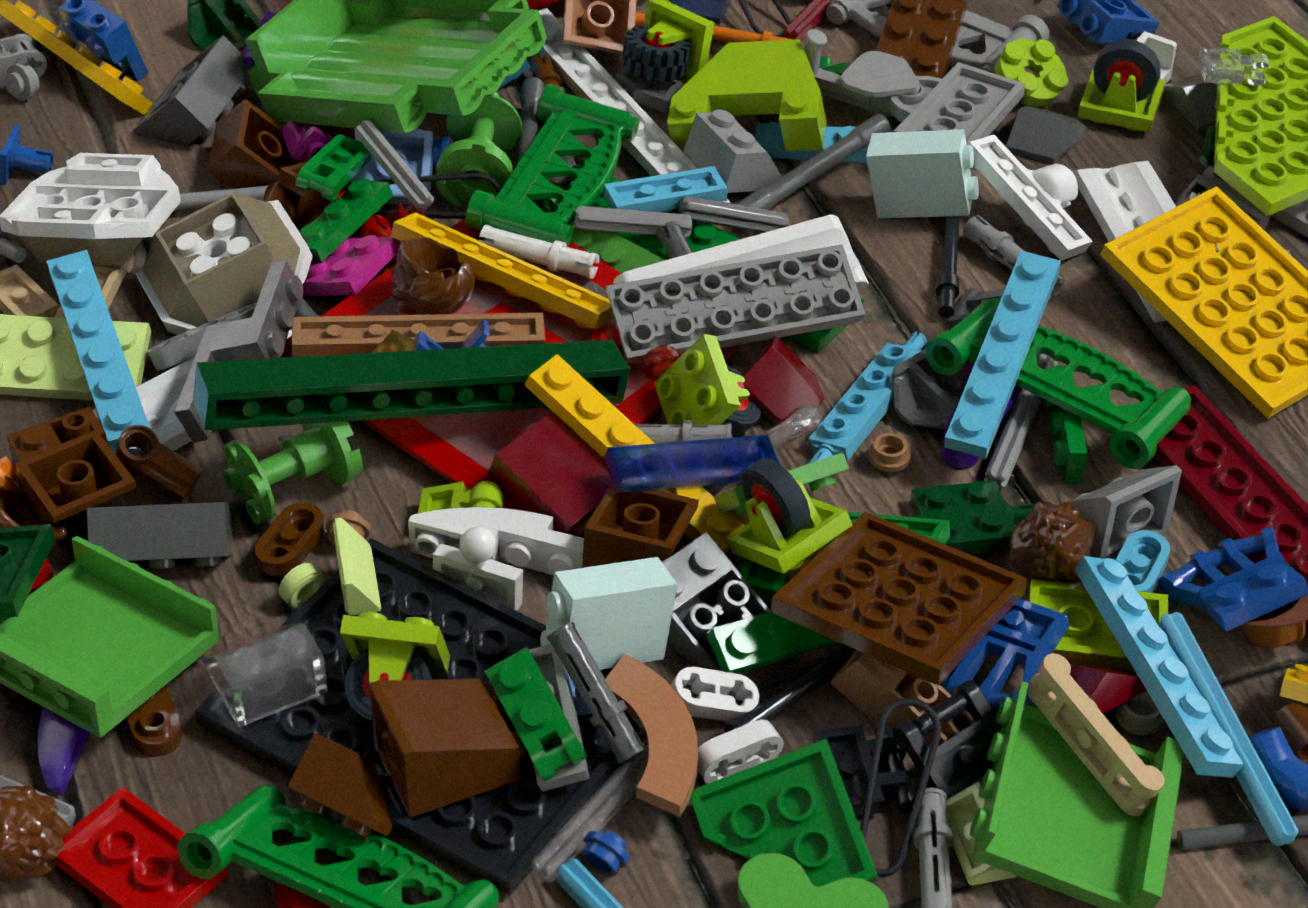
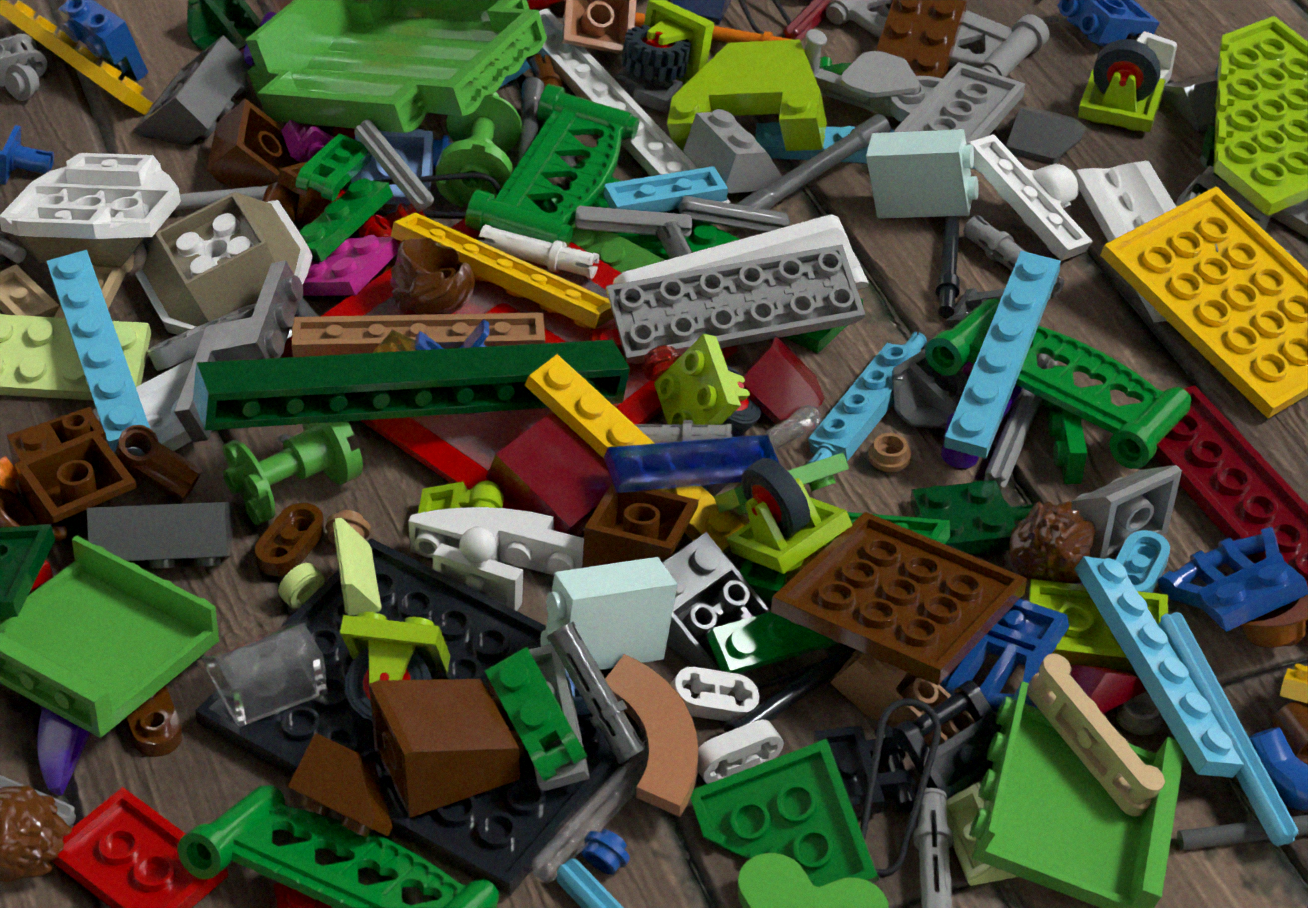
lime plate [994,39,1068,107] -> none
clear plate [1199,48,1269,85] -> none

